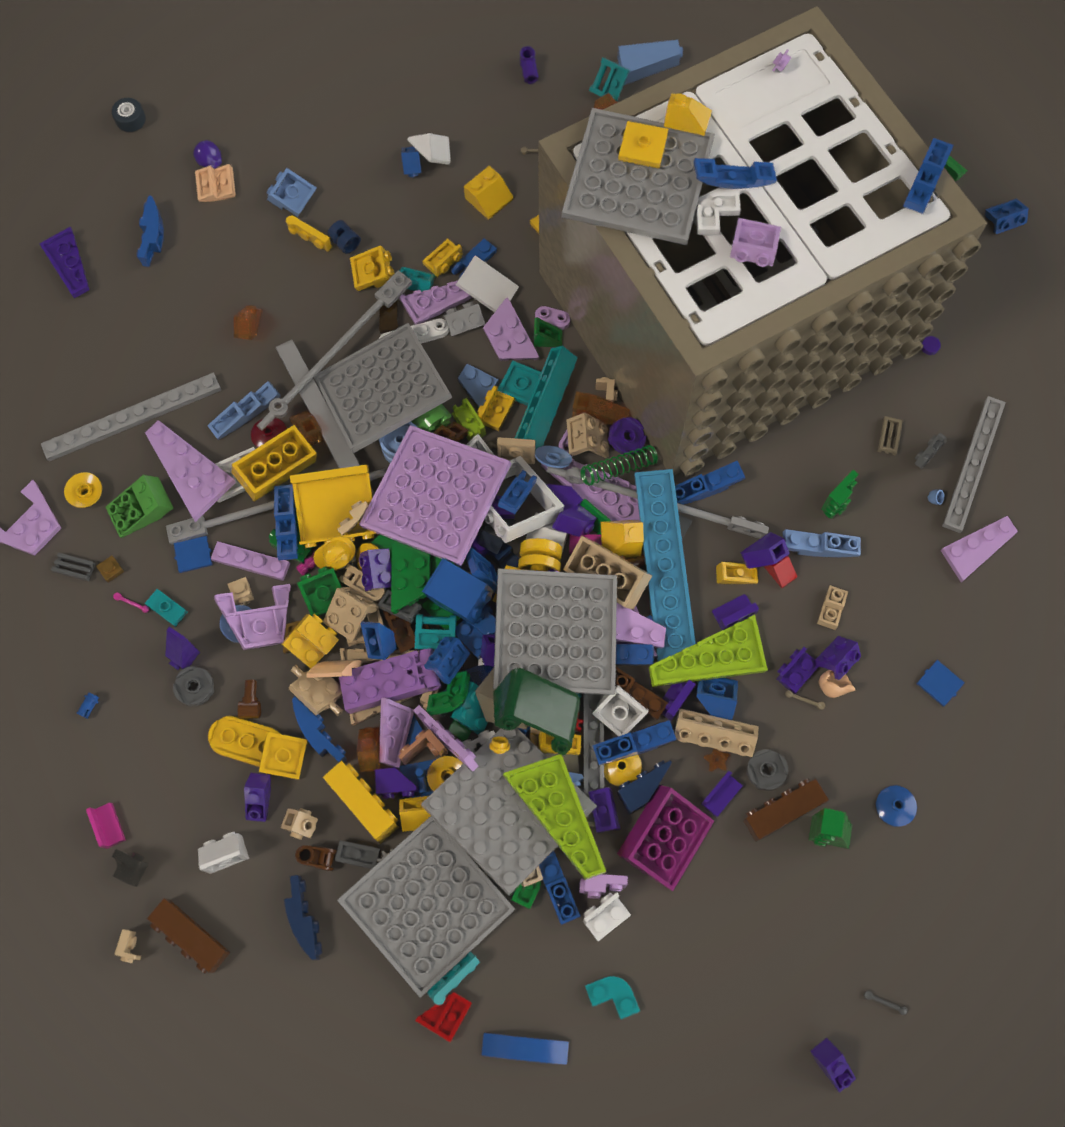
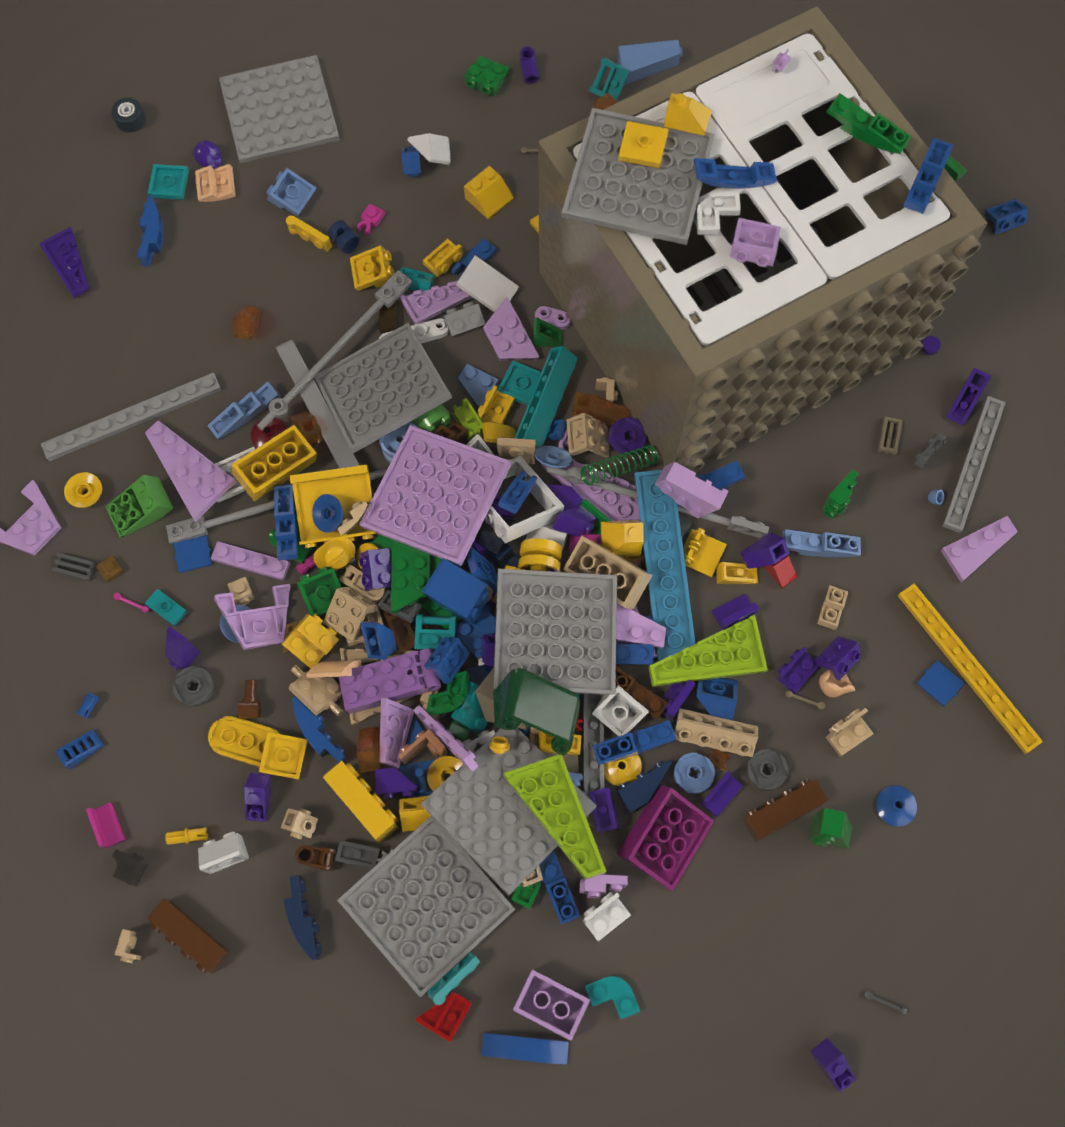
none -> blue slope [55,729,104,769]
none -> teal plate [148,164,189,200]
none -> yellow axle [165,827,208,844]
none -> light grey plate [219,55,340,164]
none -> blue dish [312,494,343,533]
none -> dark pink plate [357,204,385,236]
none -> green plate [464,56,510,97]
none -> yellow slope [482,422,517,443]
none -> lavender brick [513,970,590,1041]
none -> blue plate [546,420,567,441]
none -> lavender wedge [655,462,729,518]
none -> medium blue plate [674,752,715,794]
none -> yellow hinge [683,528,727,577]
none -> tan bracket [826,708,874,757]
none -> green slope [827,93,912,154]
none -> yellow plate [898,583,1043,754]
none -> dark purple slope [946,368,991,426]

